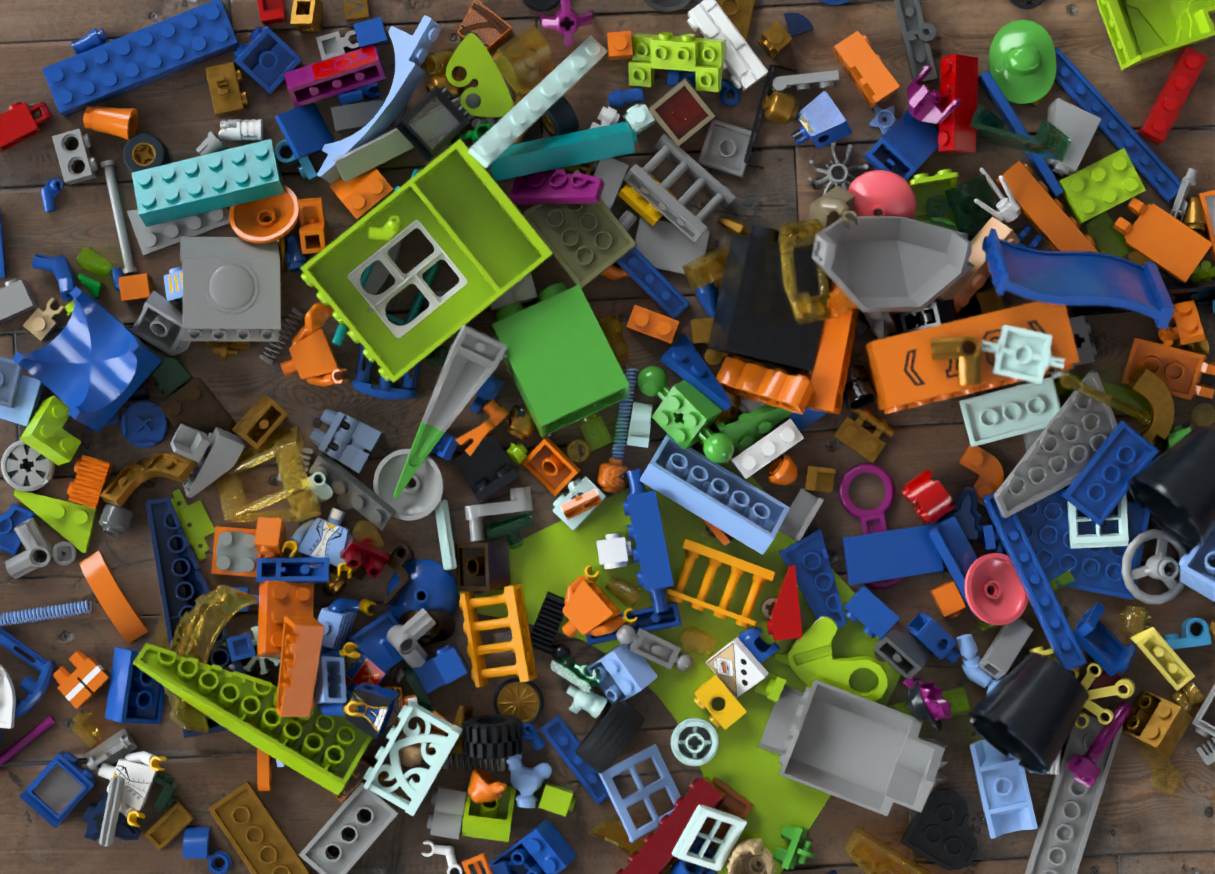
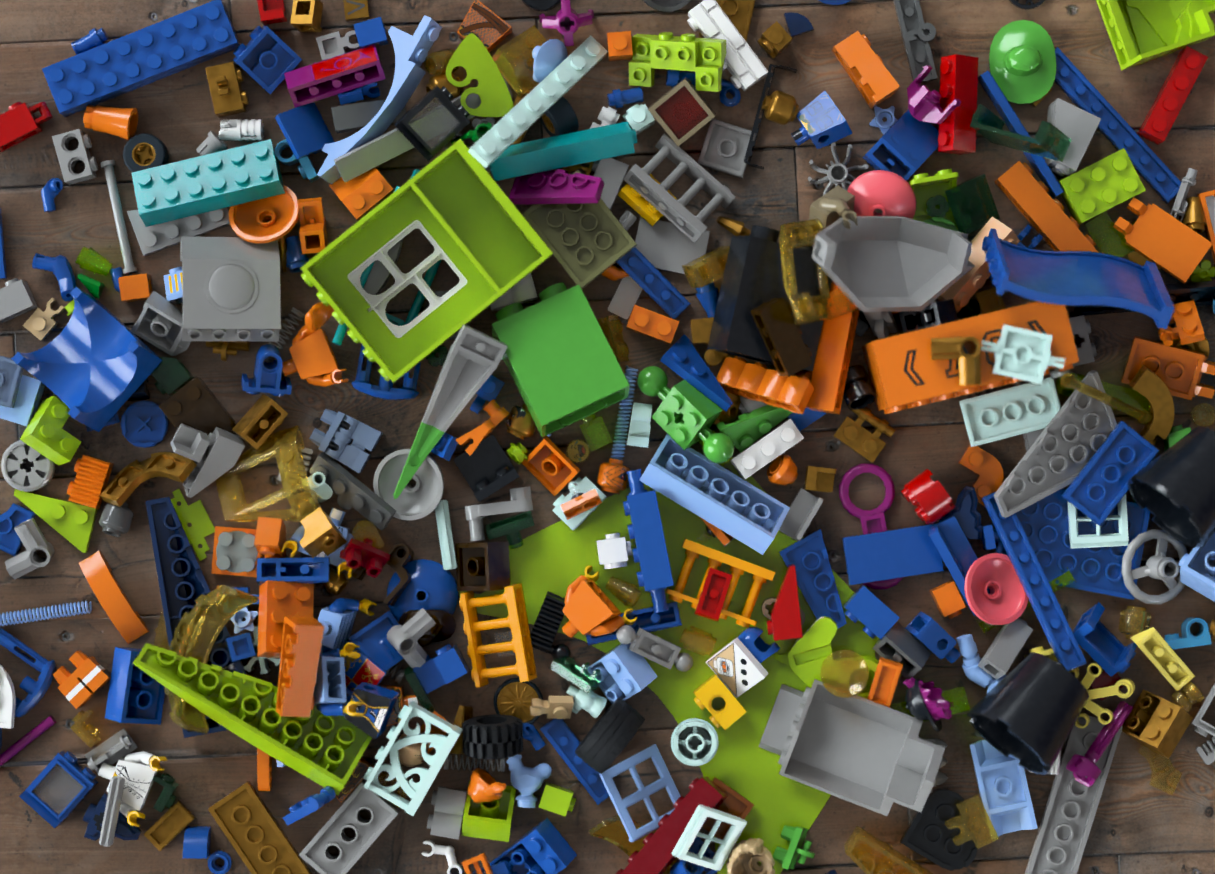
light grey tile [52,541,76,565] -> none
lime arm [369,216,403,240] -> none
lime bracket [754,671,786,702] -> none
light grey plate [771,70,839,92] -> none
white plant [974,167,1021,223] -> none
none -> light blue plate [228,604,259,634]
none -> blue pin [241,344,292,396]
none -> blue plate [283,786,336,826]
none -> pearl gold brick [299,507,347,558]
none -> tan plate [530,696,574,719]
none -> light blue dish [532,39,568,83]
none -> white sticker [608,276,642,319]
none -> red plate [694,568,733,621]
none -> dark brown brick [750,298,813,377]
none -> clear yellow dish [821,650,869,698]
none -> orange tile [867,657,903,708]
none -> clear yellow plate [945,794,999,849]

